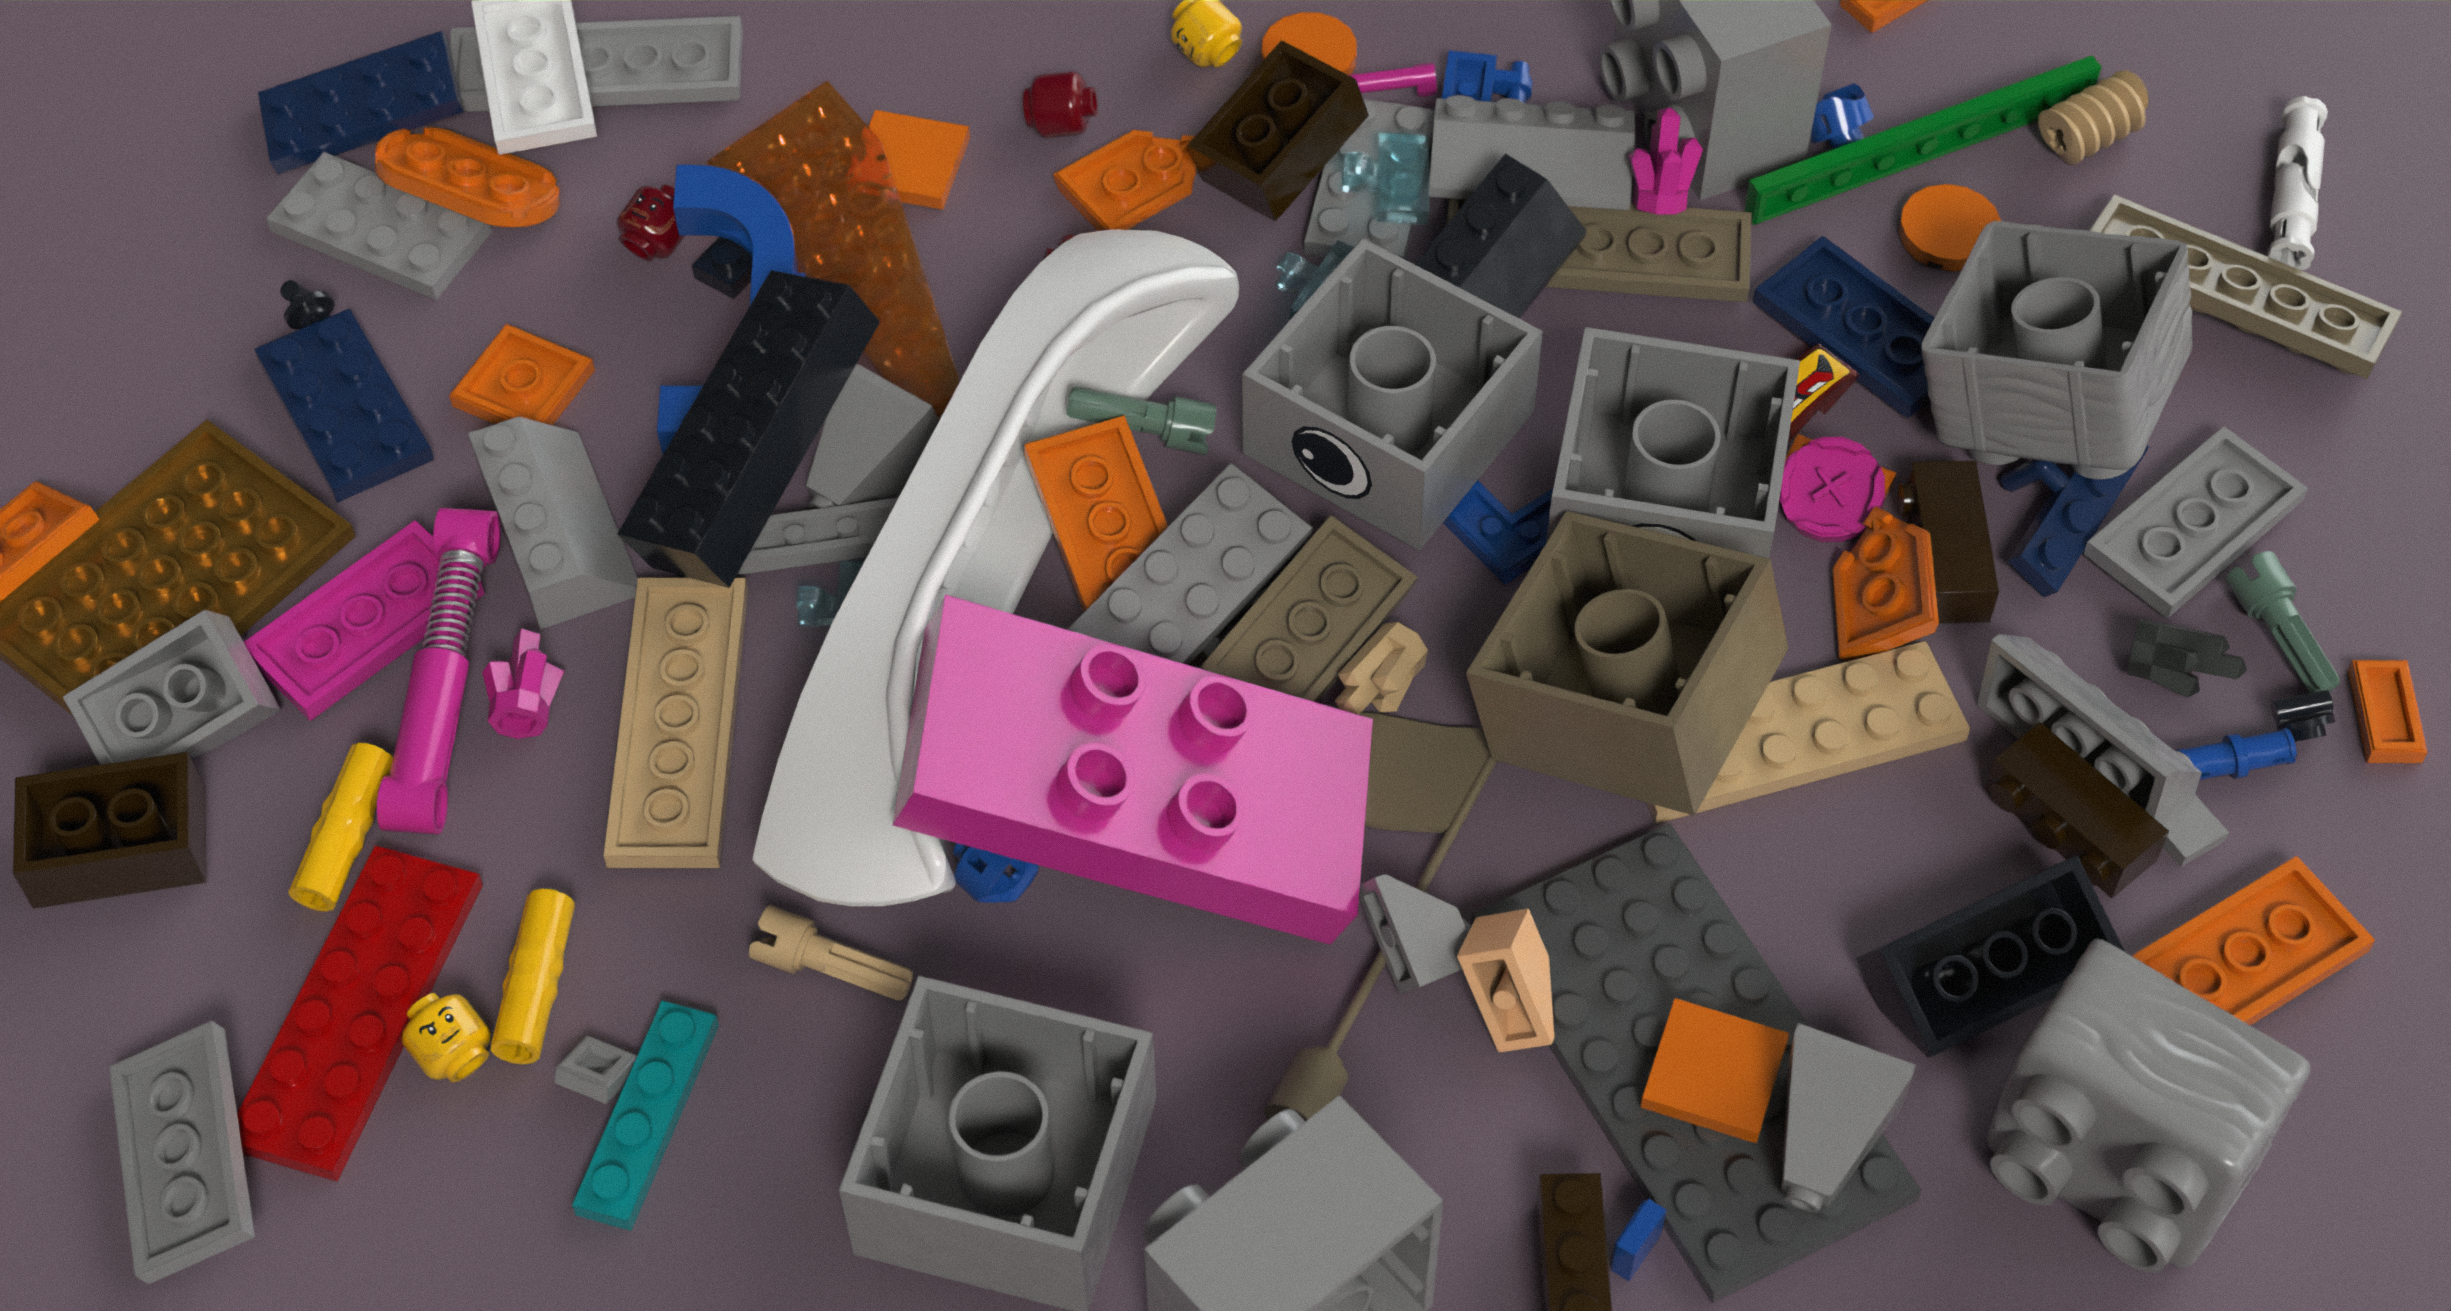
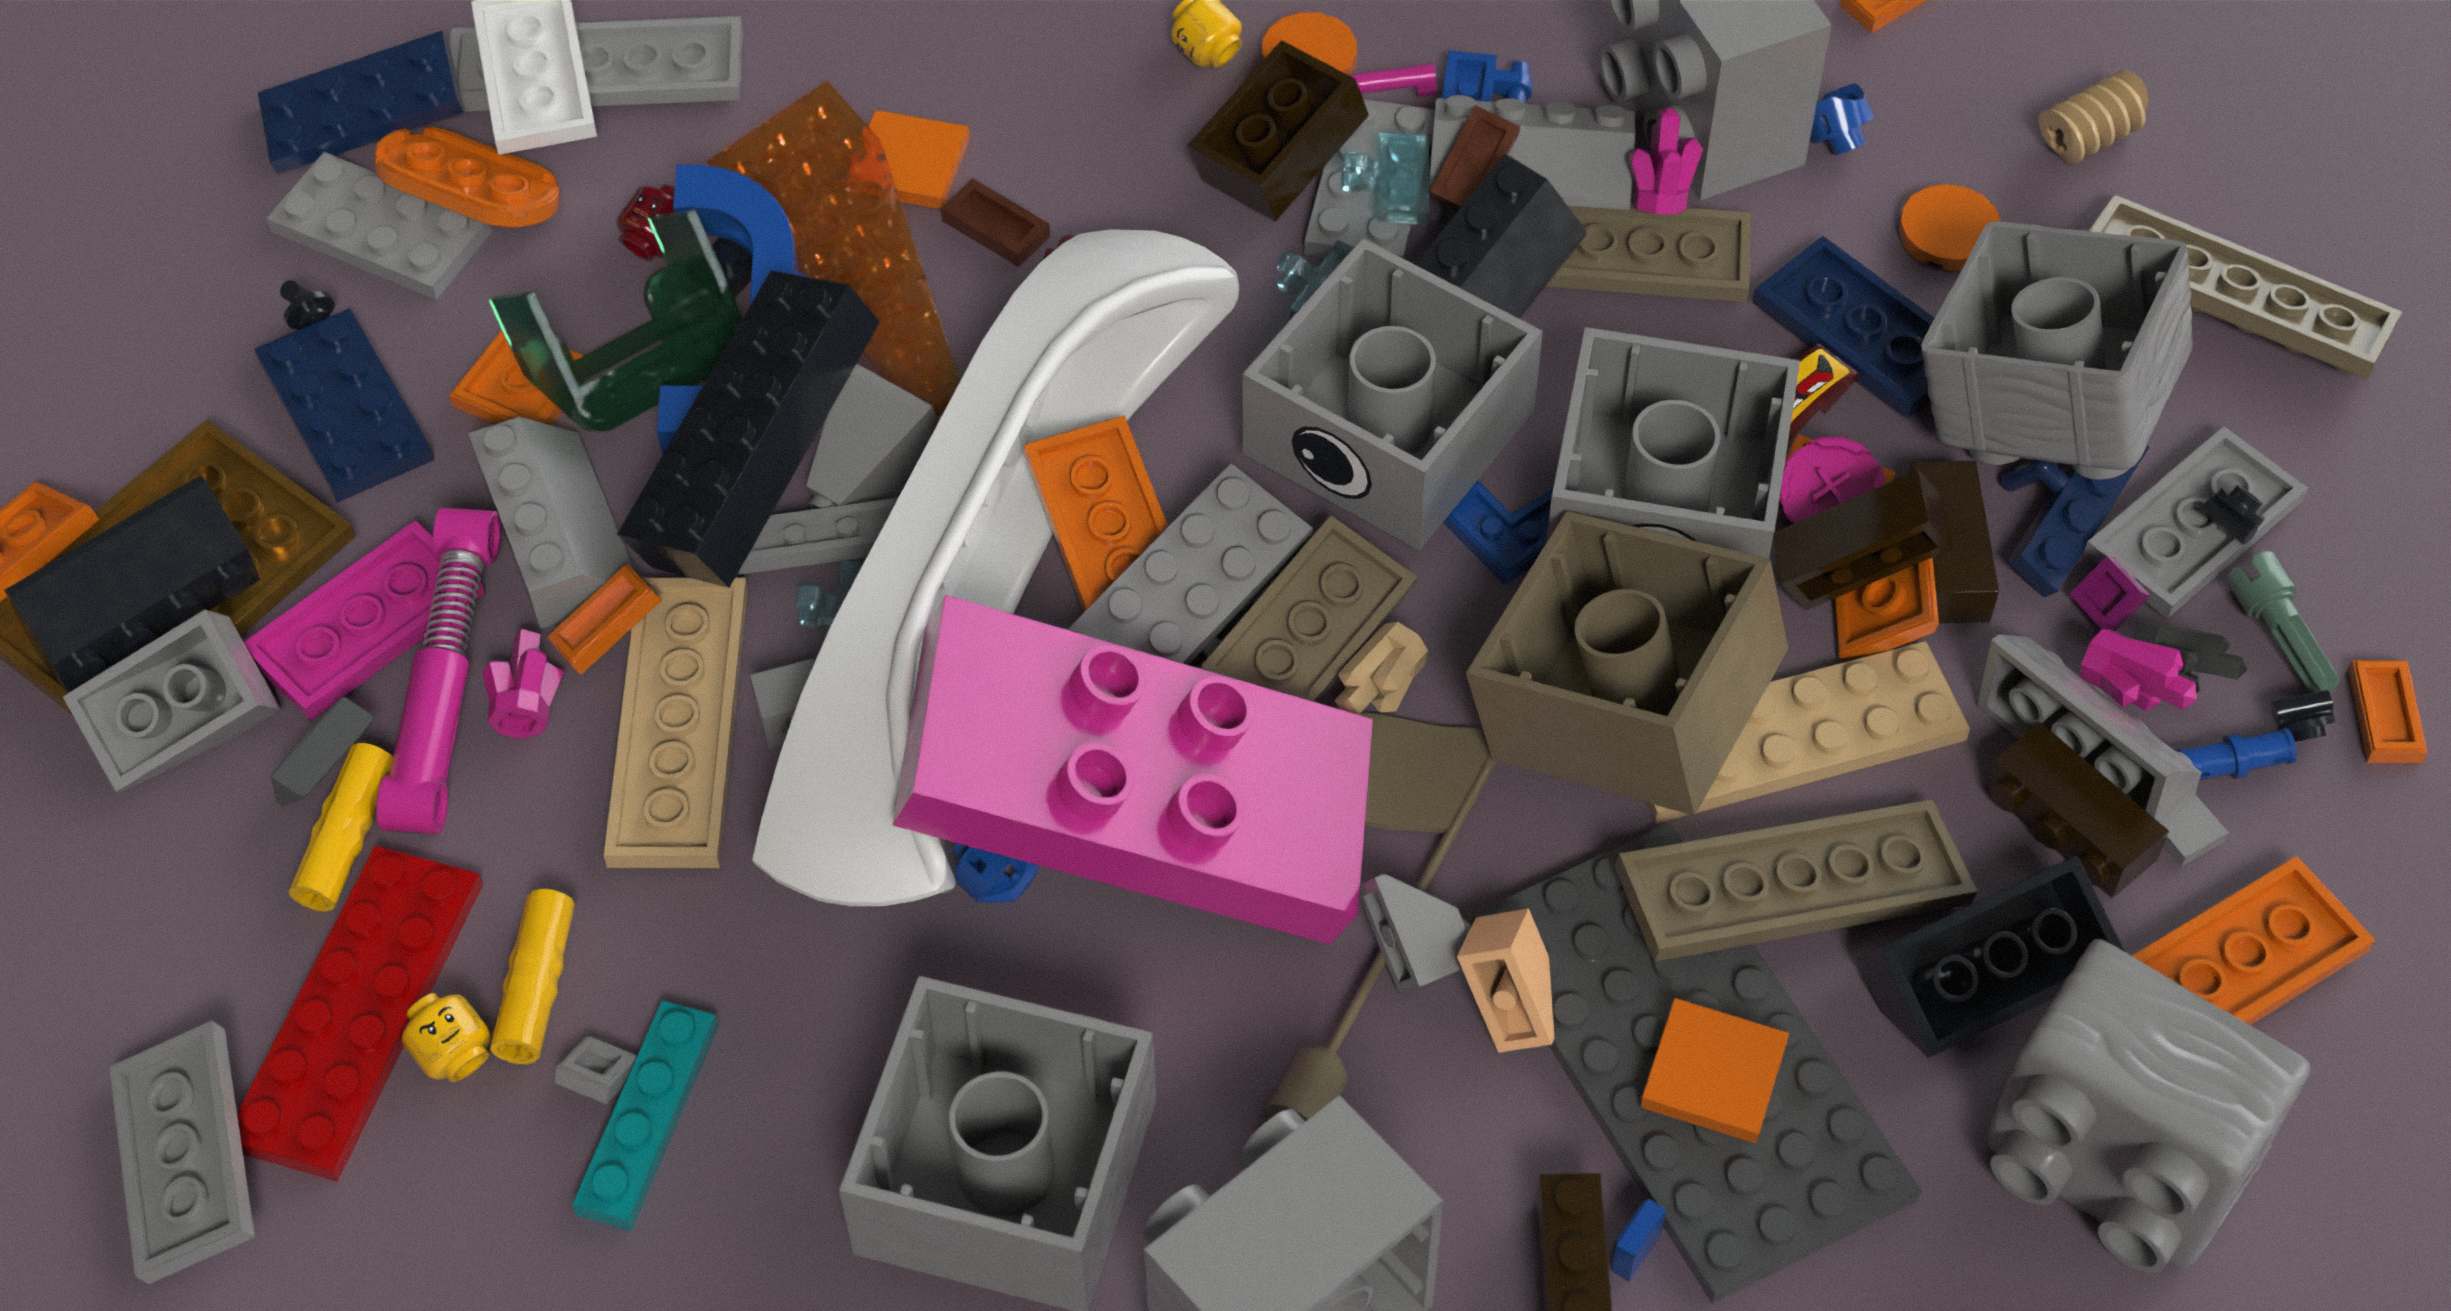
dark brown brick [13,752,206,909] -> none
tan piece [749,905,913,1001] -> none
dark red head [1023,71,1098,138] -> none
orange tile [1053,130,1197,231] -> none
sand green piece [1066,387,1216,455] -> none
green tile [1744,55,2102,225] -> none
light grey slope [1781,1023,1916,1213] -> none
white piece [2267,96,2328,271] -> none
none -> black slope [4,475,260,694]
none -> dark grey slope [270,696,374,806]
none -> clear green windscreen [488,209,743,432]
none -> orange tile [547,563,662,675]
none -> light grey brick [750,658,815,749]
none -> copper tile [941,178,1051,267]
none -> copper tile [1429,105,1520,211]
none -> dark tan plate [1615,799,1978,962]
none -> dark brown brick [1773,470,1953,610]
none -> magenta plate [2069,555,2150,631]
none -> dark pink rock [2081,629,2197,711]
none -> black plate [2201,484,2265,545]

